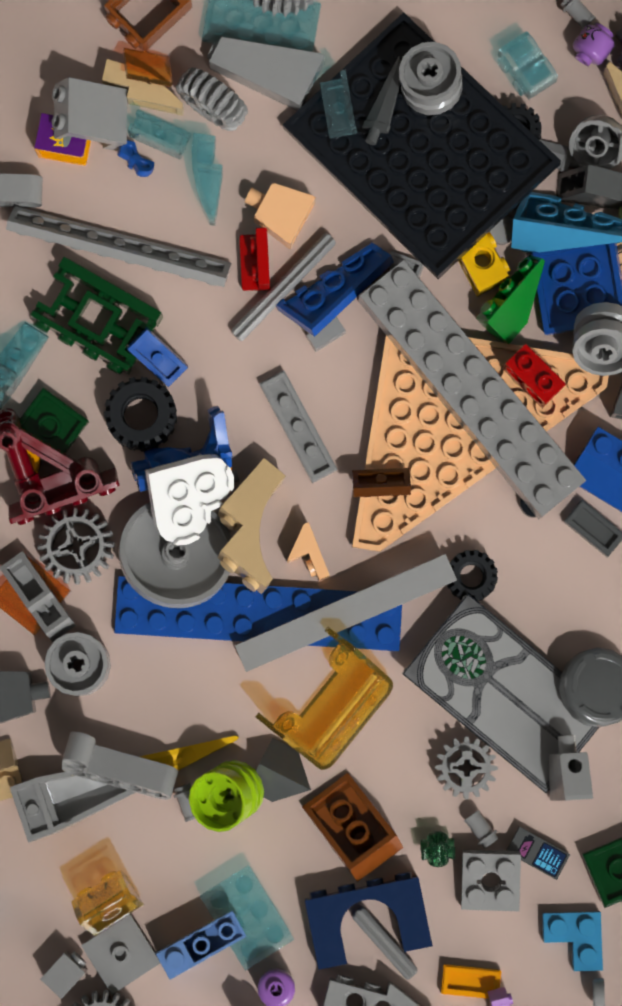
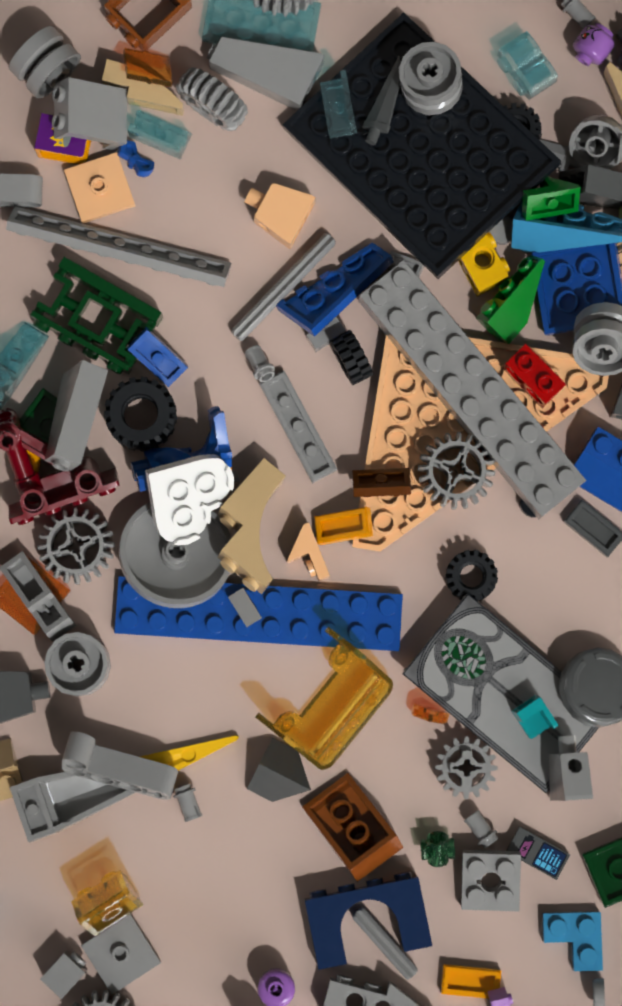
medium blue slope [156,911,247,980] -> none
lime wheel [189,760,264,832] -> none
clear light blue slope [192,133,223,226] -> none
clear light blue plate [200,865,294,970] -> none
light grey tile [235,554,457,672] -> none
red bracket [239,228,270,291] -> none
none -> light grey wheel [9,26,81,98]
none -> light grey slope [45,360,108,471]
none -> light nougat plate [64,152,135,224]
none -> light grey piece [228,588,262,627]
none -> light grey pin [245,345,275,383]
none -> light orange tile [314,507,373,545]
none -> black tyre [330,330,373,385]
none -> clear orange tile [411,703,449,724]
none -> light grey gear [417,432,495,510]
none -> teal panel [512,695,559,739]
none -> green slope [522,177,581,221]

